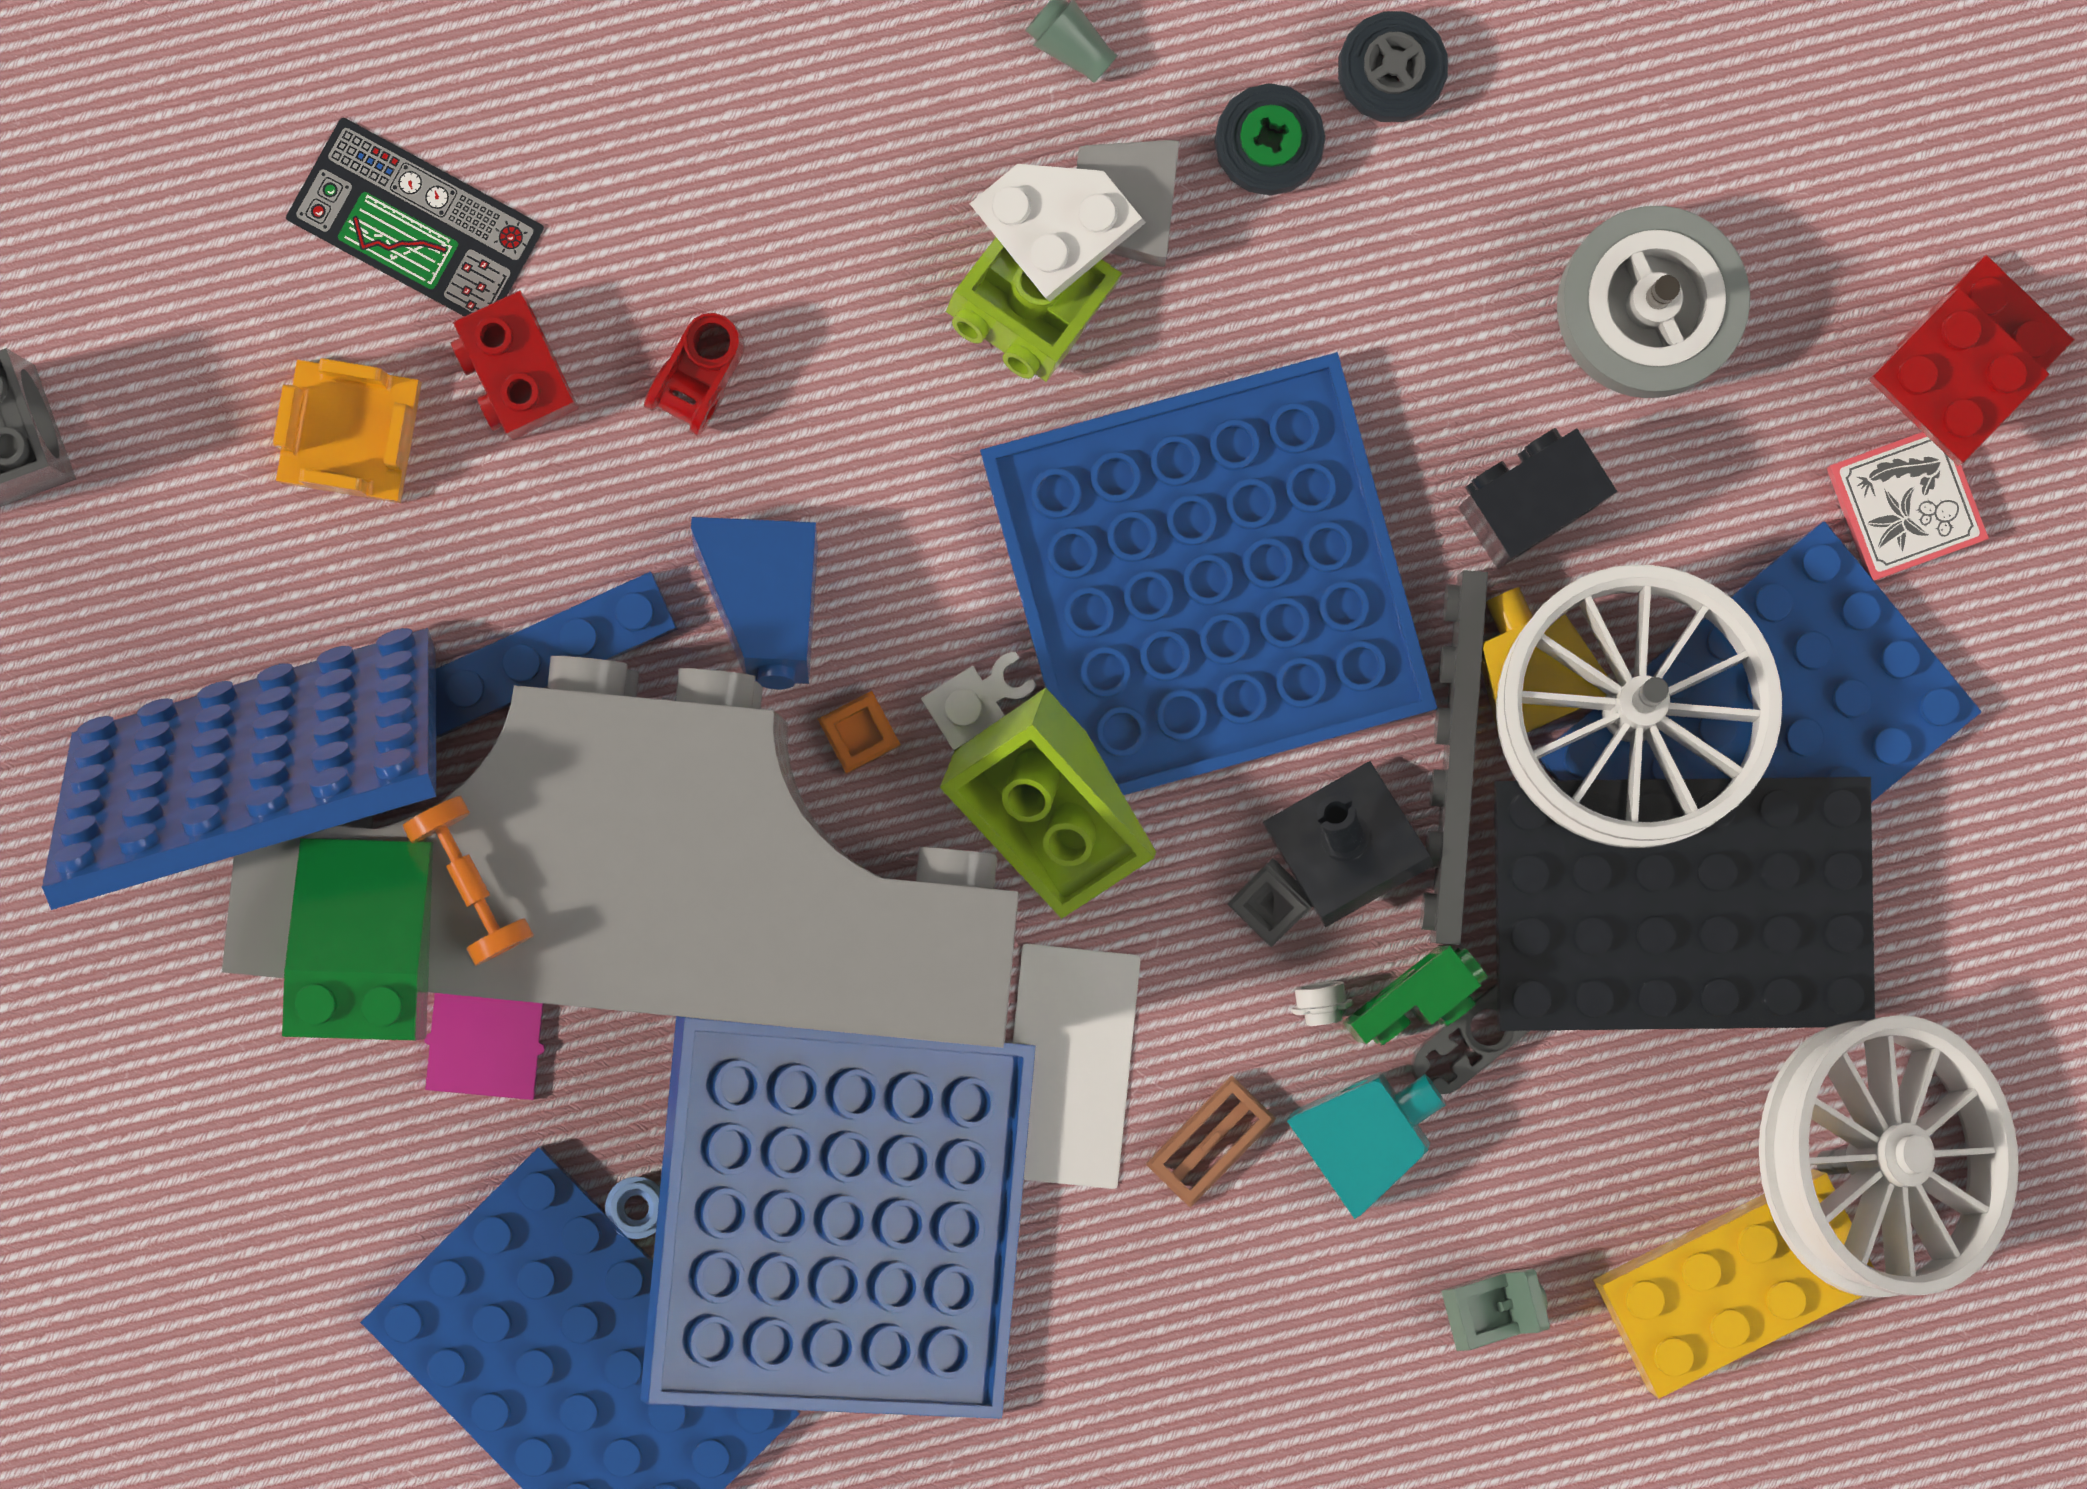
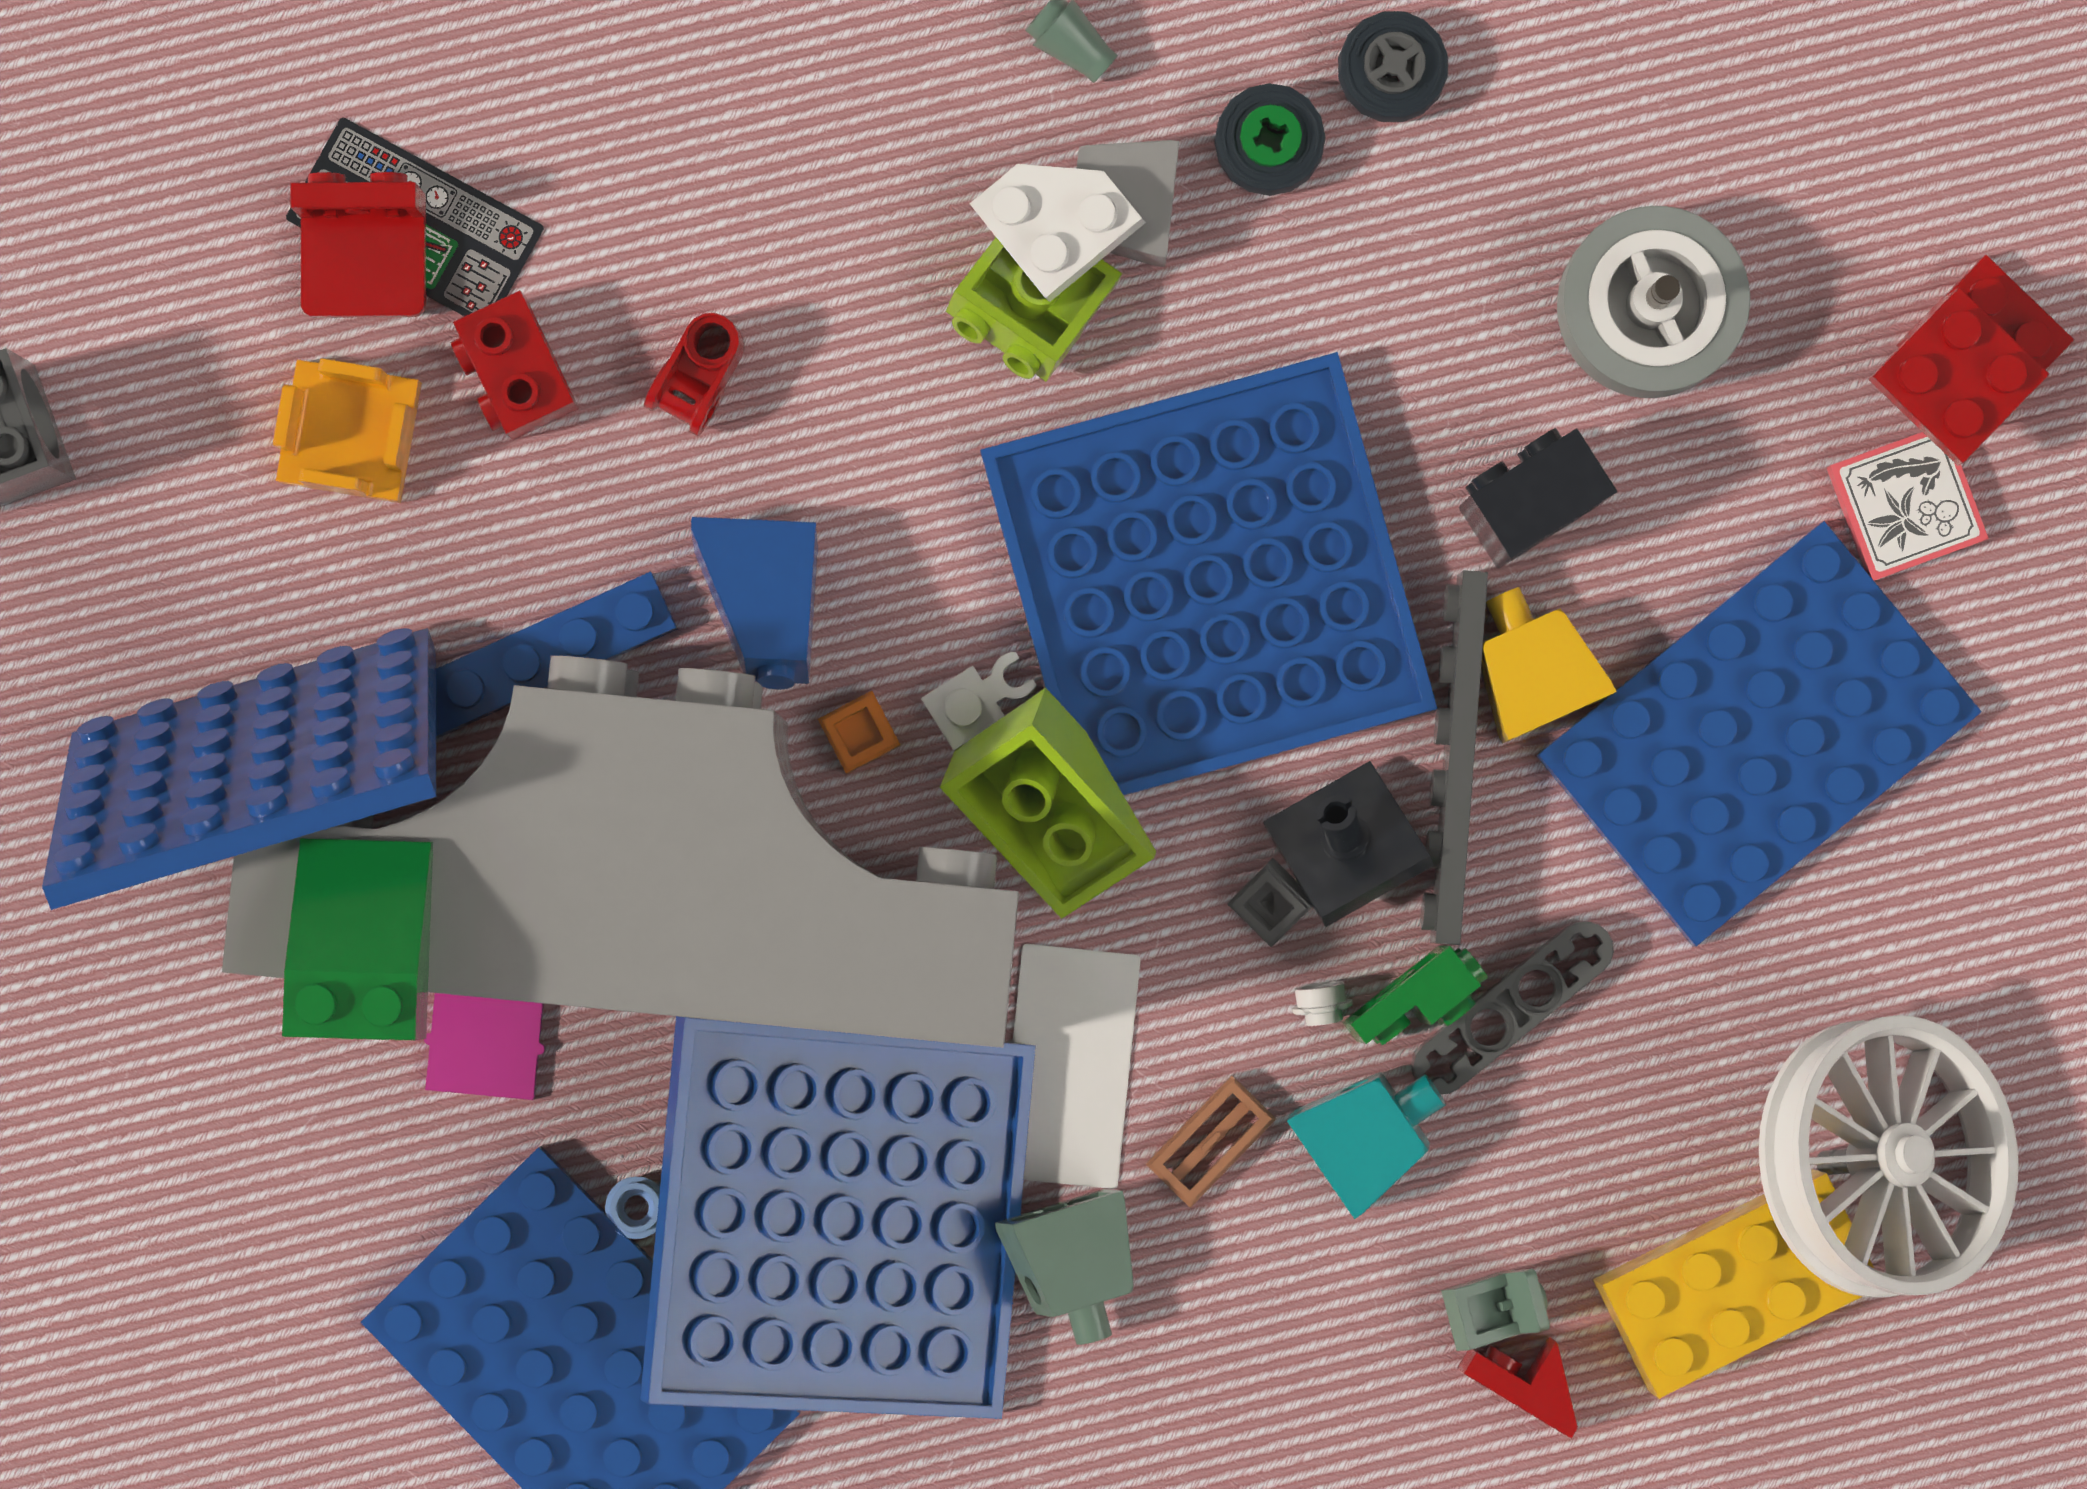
orange wheel [402,795,534,966] -> none
black plate [1494,777,1875,1031] -> none
white wheel [1496,565,1782,848] -> none
none -> red bracket [290,172,426,318]
none -> sand green torso [995,1189,1134,1345]
none -> red slope [1458,1336,1578,1439]

